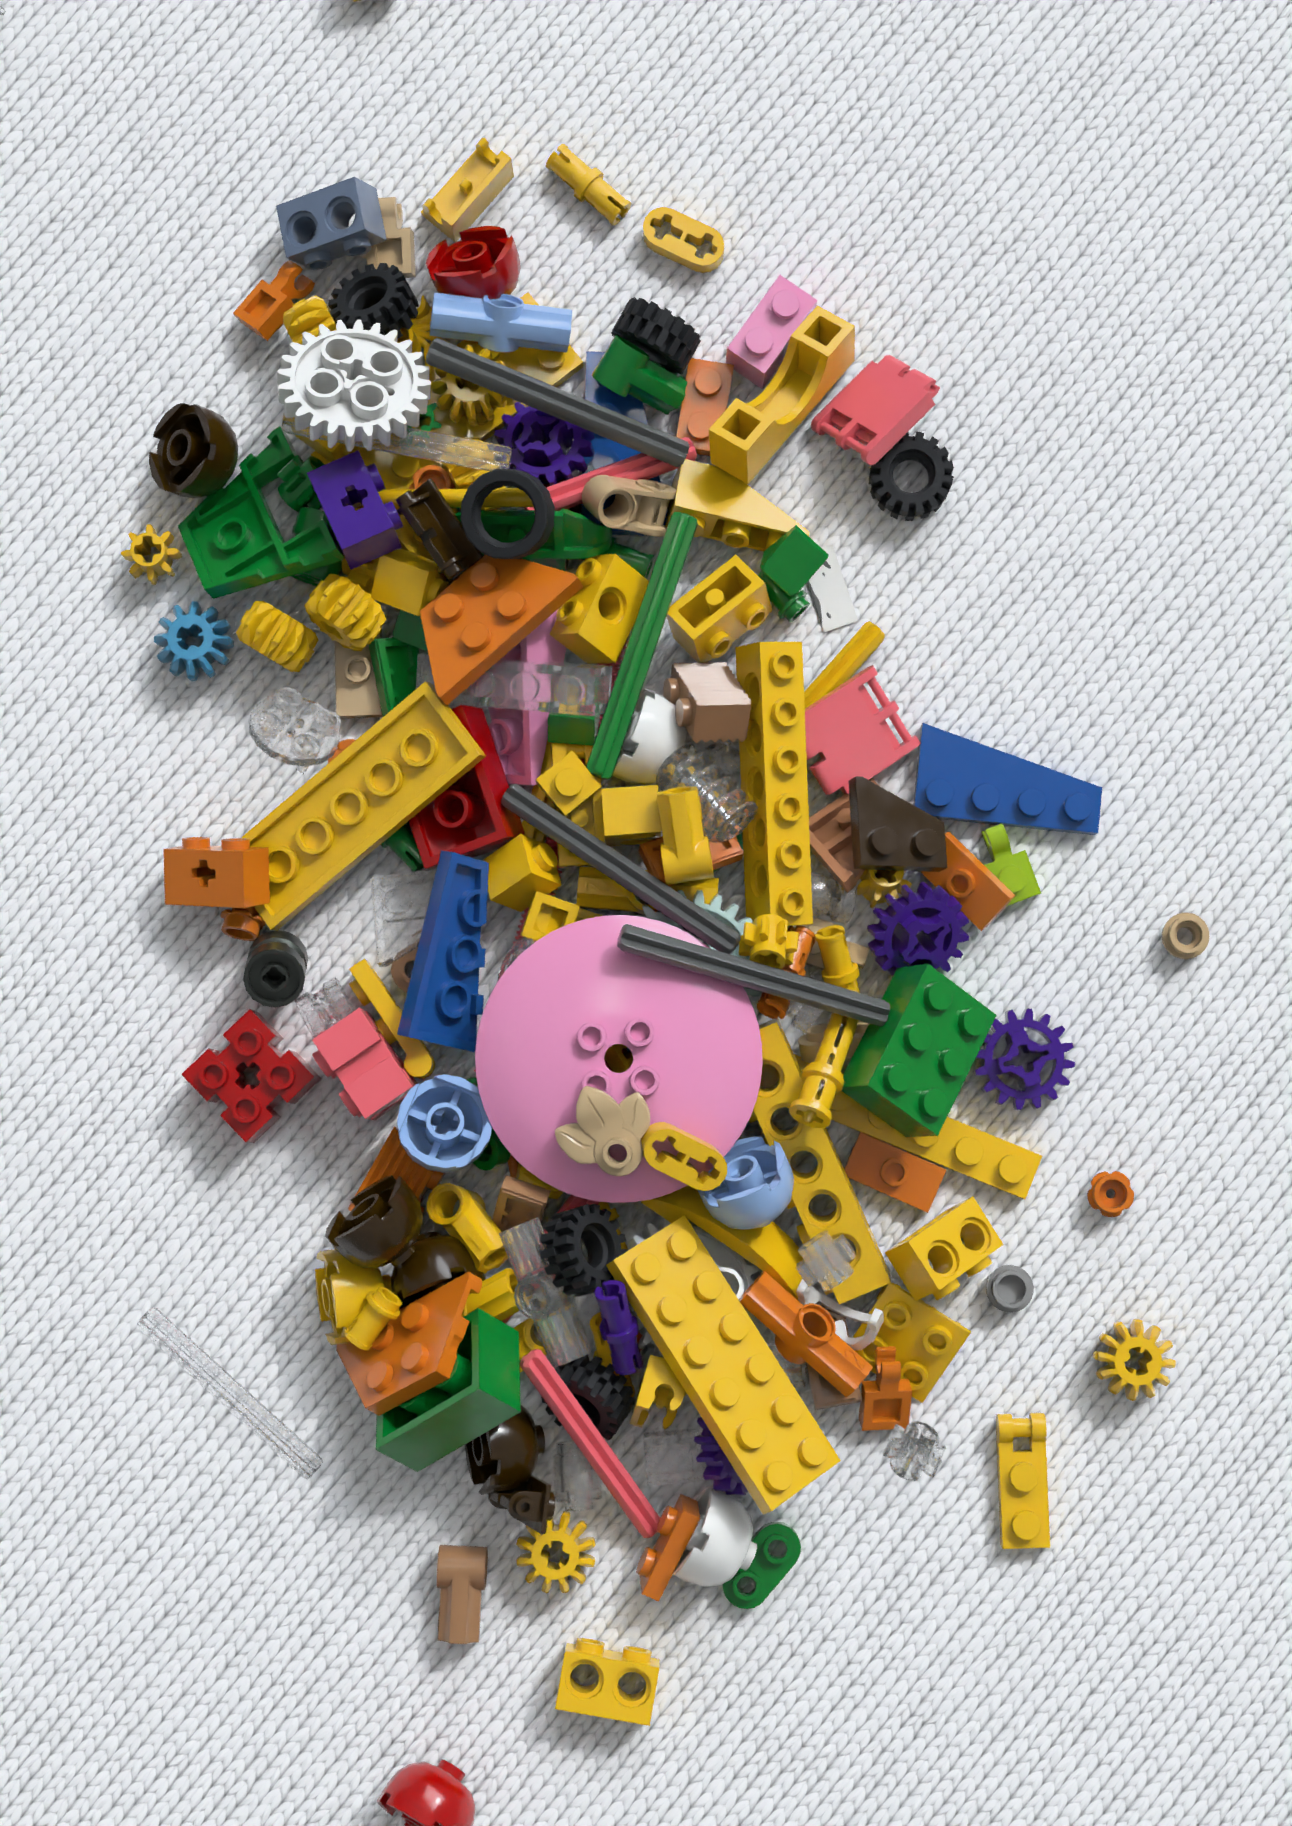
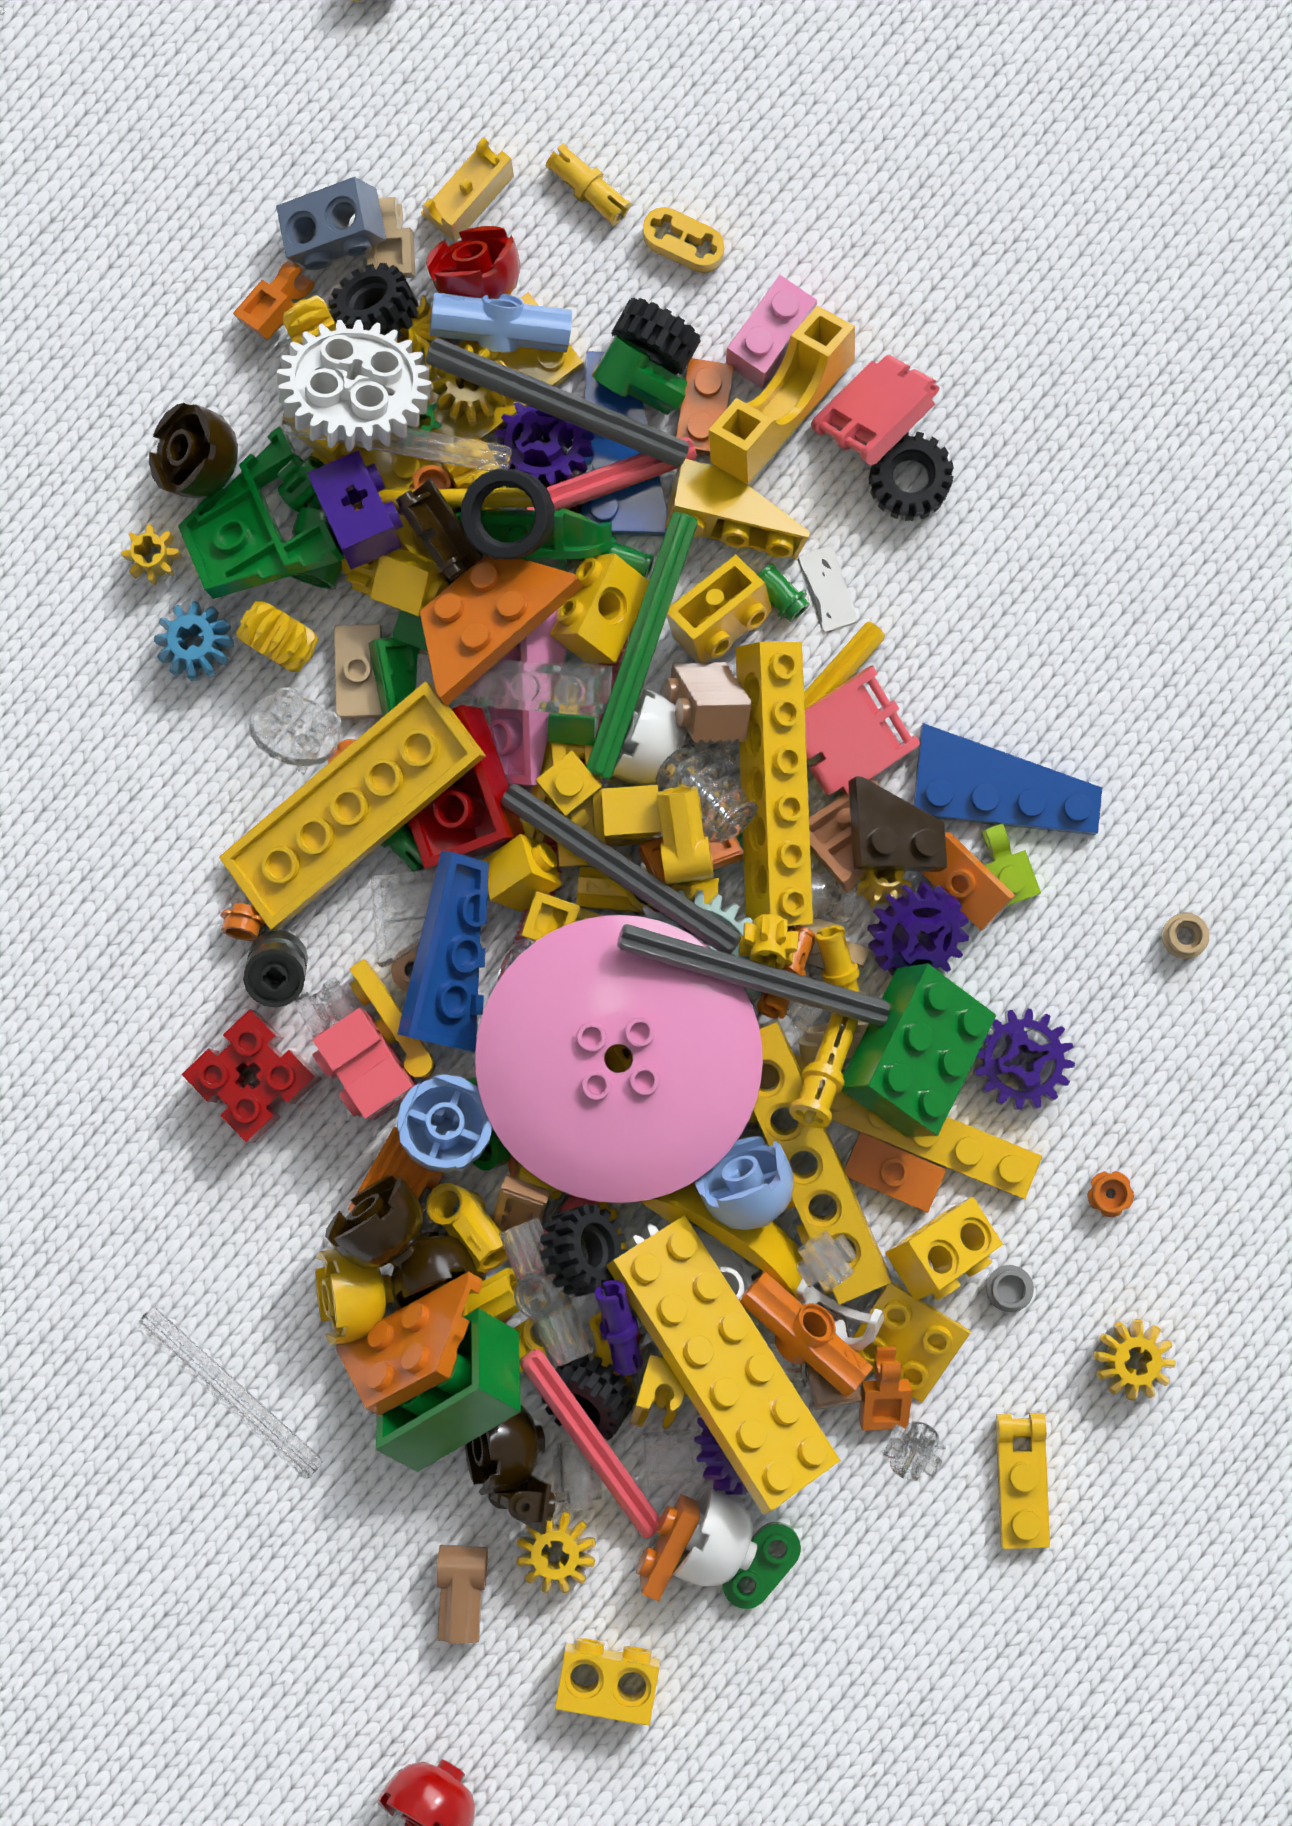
orange brick [163,837,270,908] -> none
yellow gear [304,574,386,652] -> none
yellow pin [344,1287,402,1351] -> none
tan plate [555,1086,651,1176] -> none
tan piece [582,475,676,537] -> none
yellow beam [641,1122,727,1191] -> none
green slope [760,525,829,597] -> none

